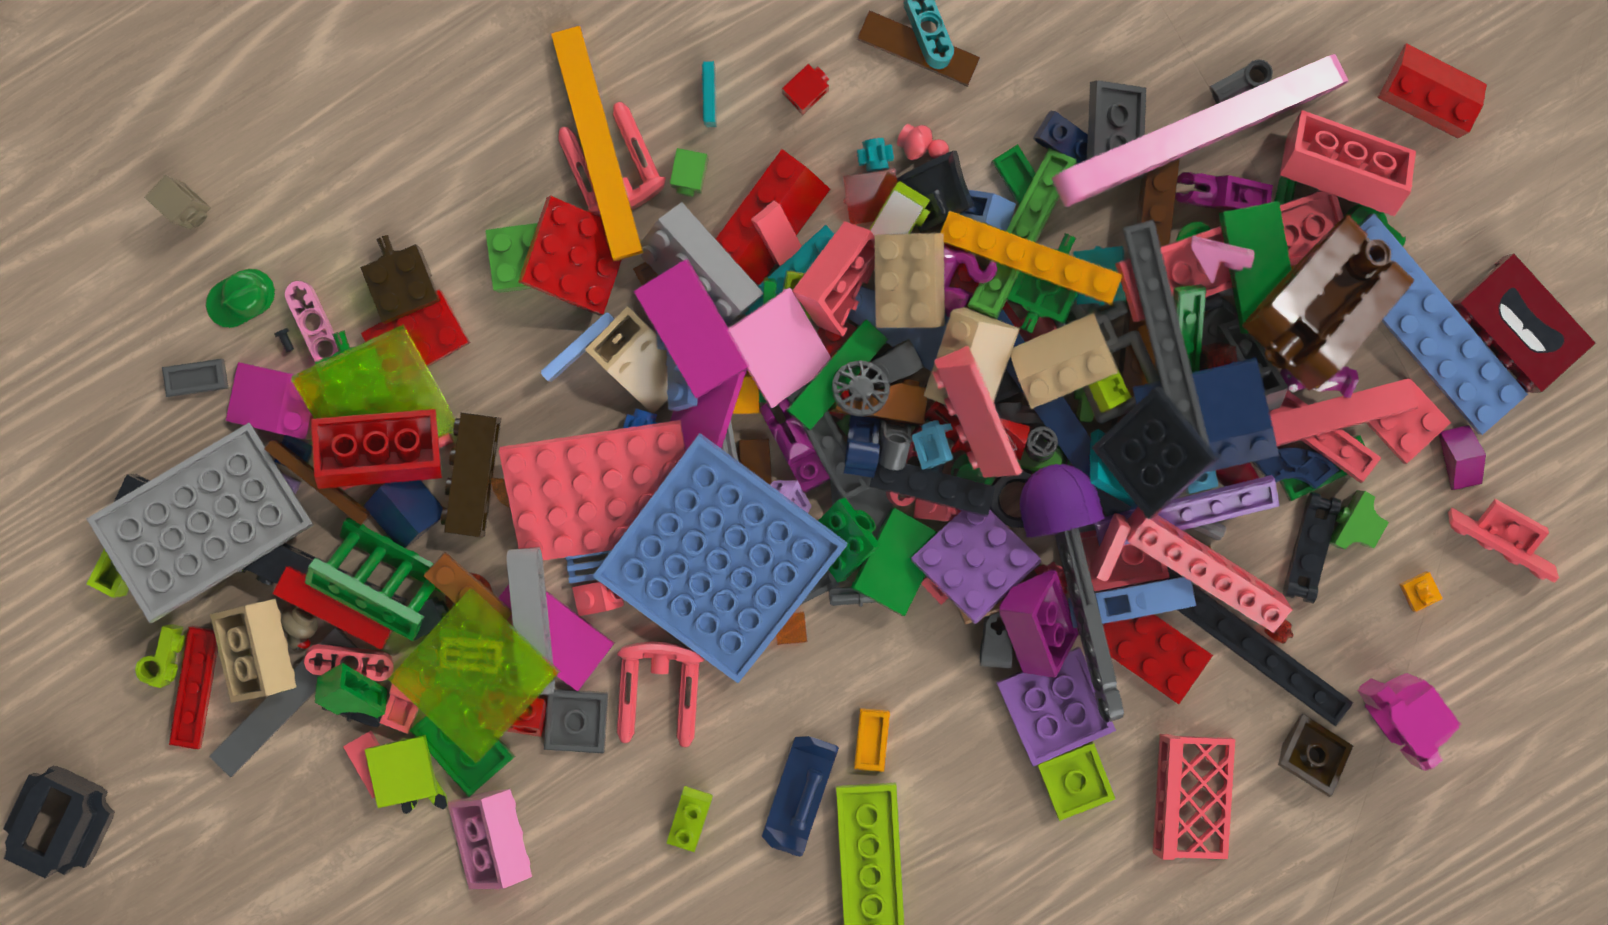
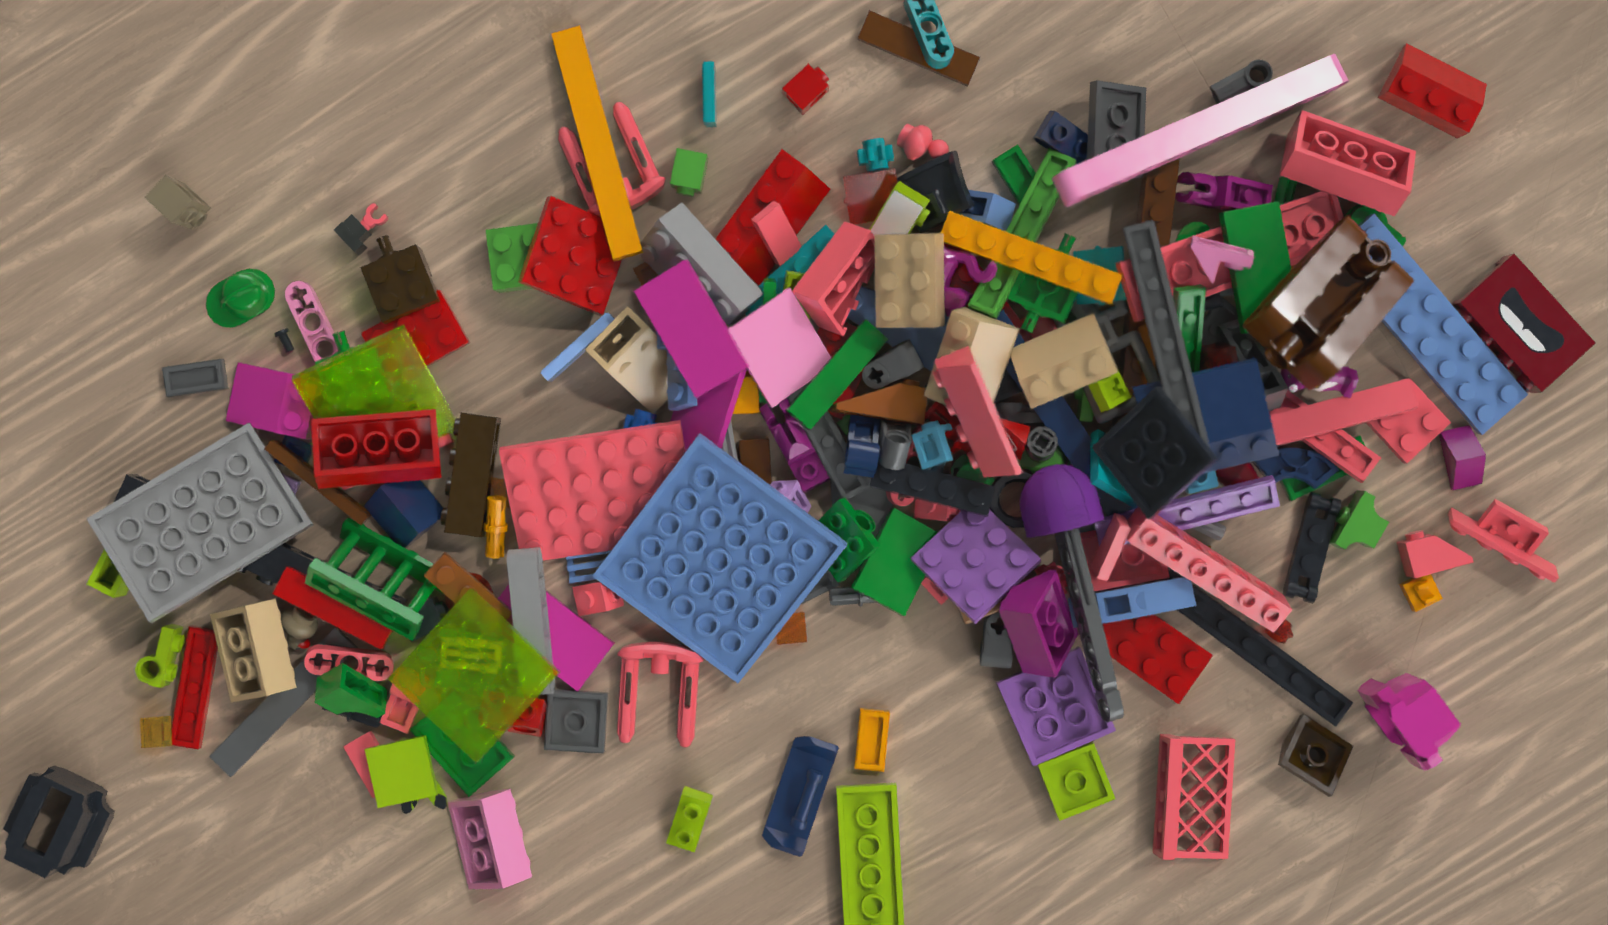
dark grey wheel [832,361,890,416] -> none
none -> clear yellow tile [140,716,172,748]
none -> pearl dark grey piece [334,203,388,256]
none -> light orange pin [483,495,508,559]
none -> coral slope [1397,530,1474,578]

